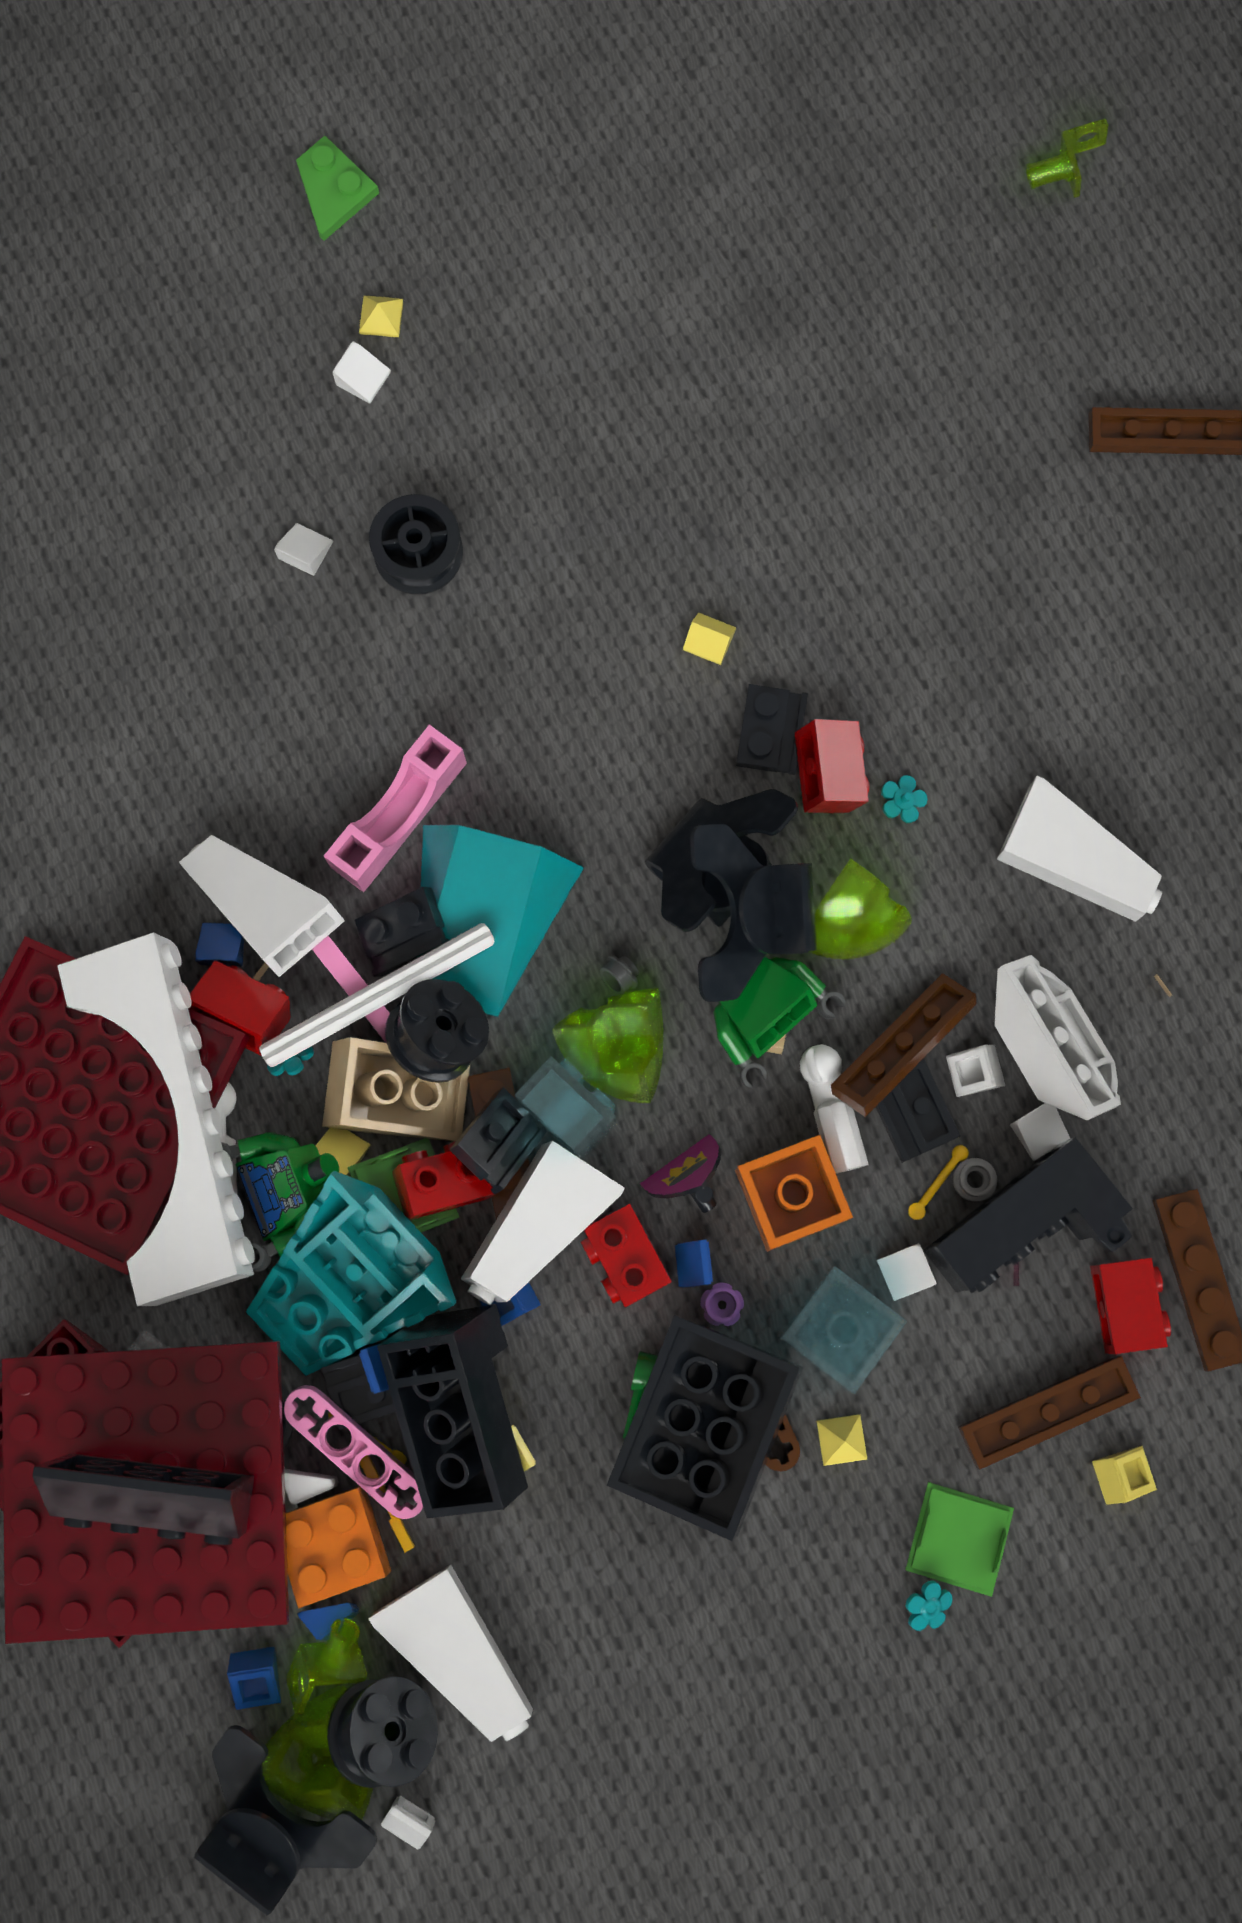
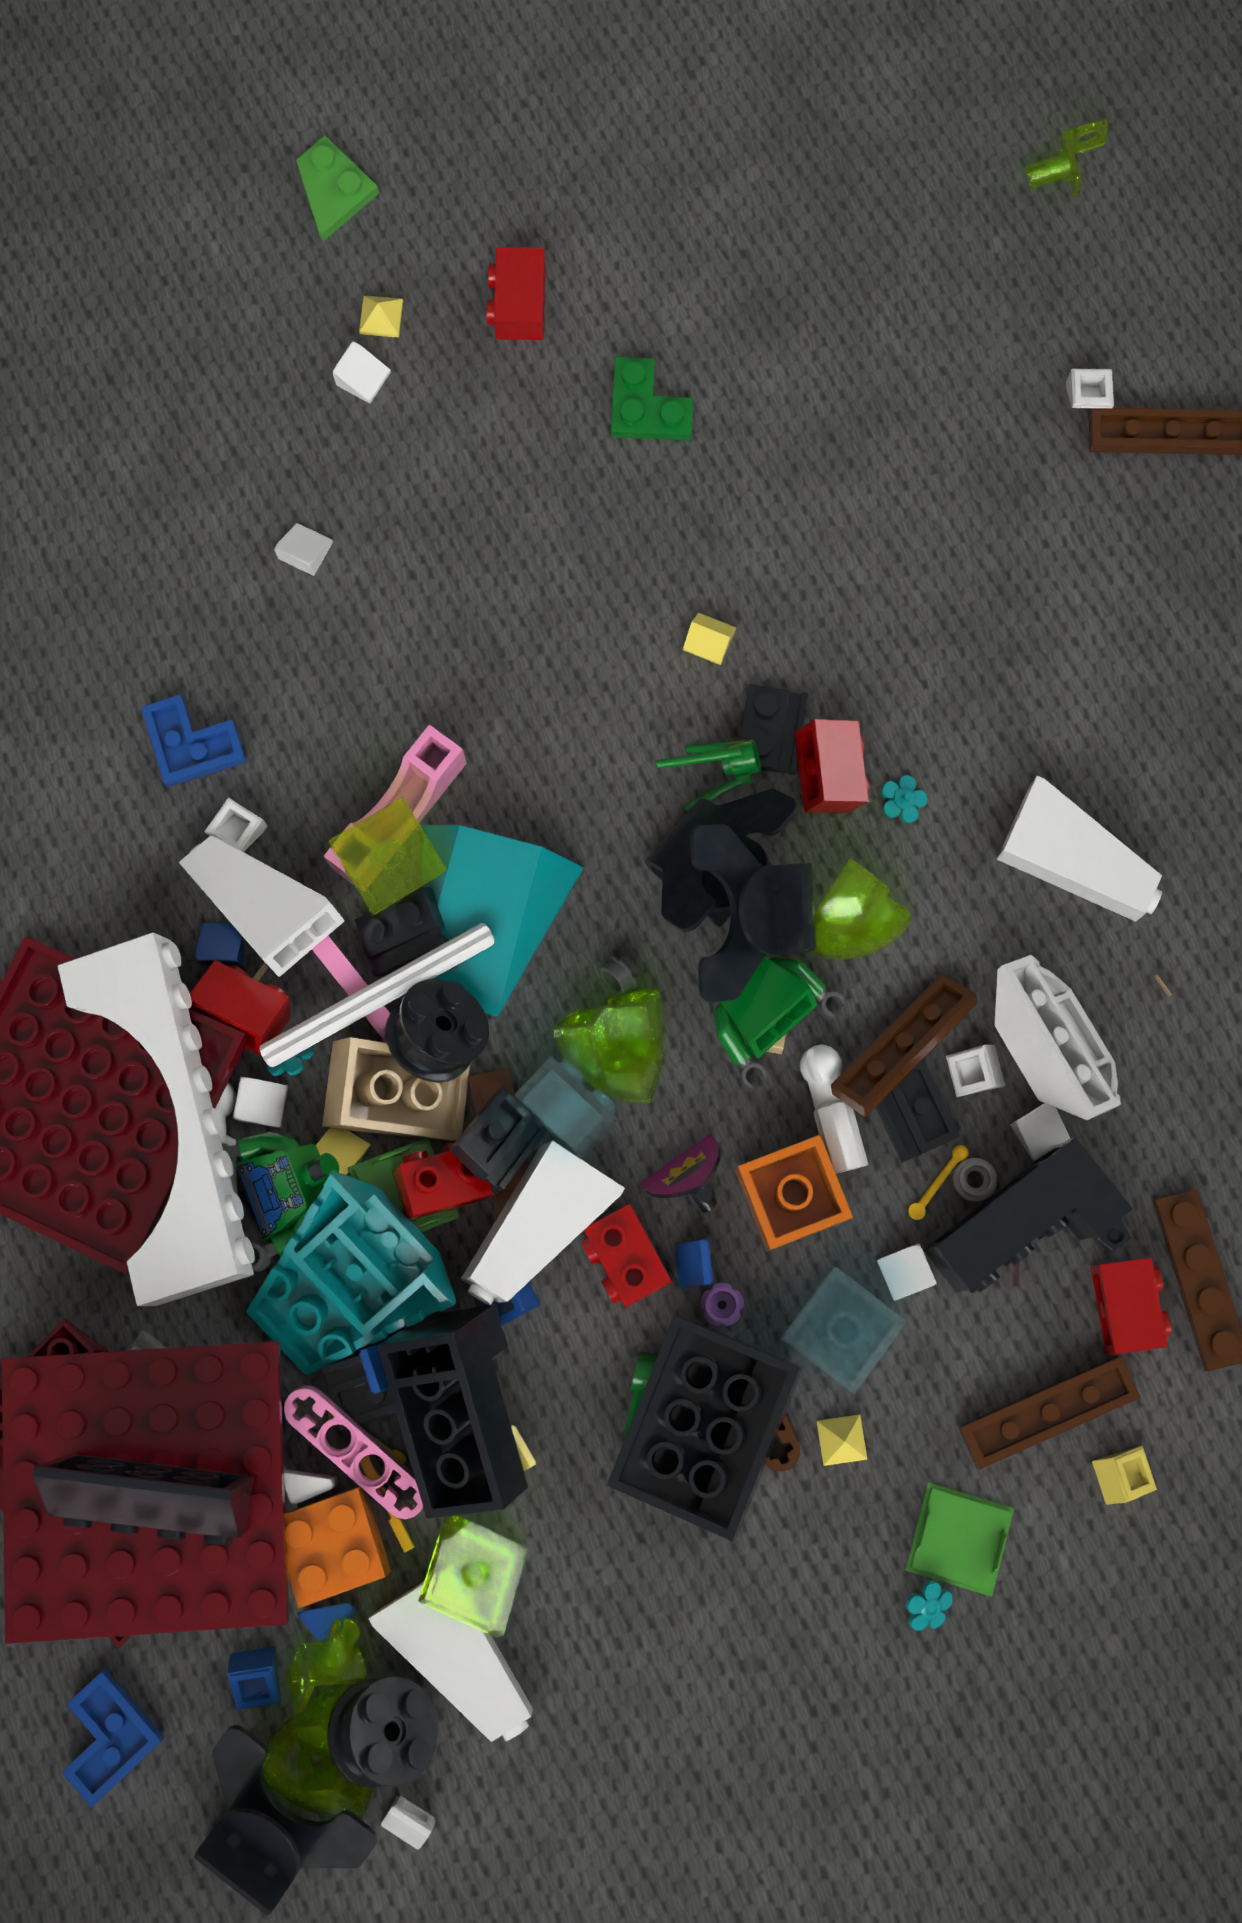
black wheel [369,494,463,594] -> none
none -> blue plate [62,1669,165,1808]
none -> blue plate [141,694,247,787]
none -> white slope [205,797,268,852]
none -> white slope [233,1077,288,1128]
none -> clear neon green plate [327,797,447,916]
none -> clear neon green plate [418,1515,528,1638]
none -> red brick [487,247,546,340]
none -> green plate [611,357,693,441]
none -> green plant [655,739,761,812]
none -> white slope [1066,369,1114,408]

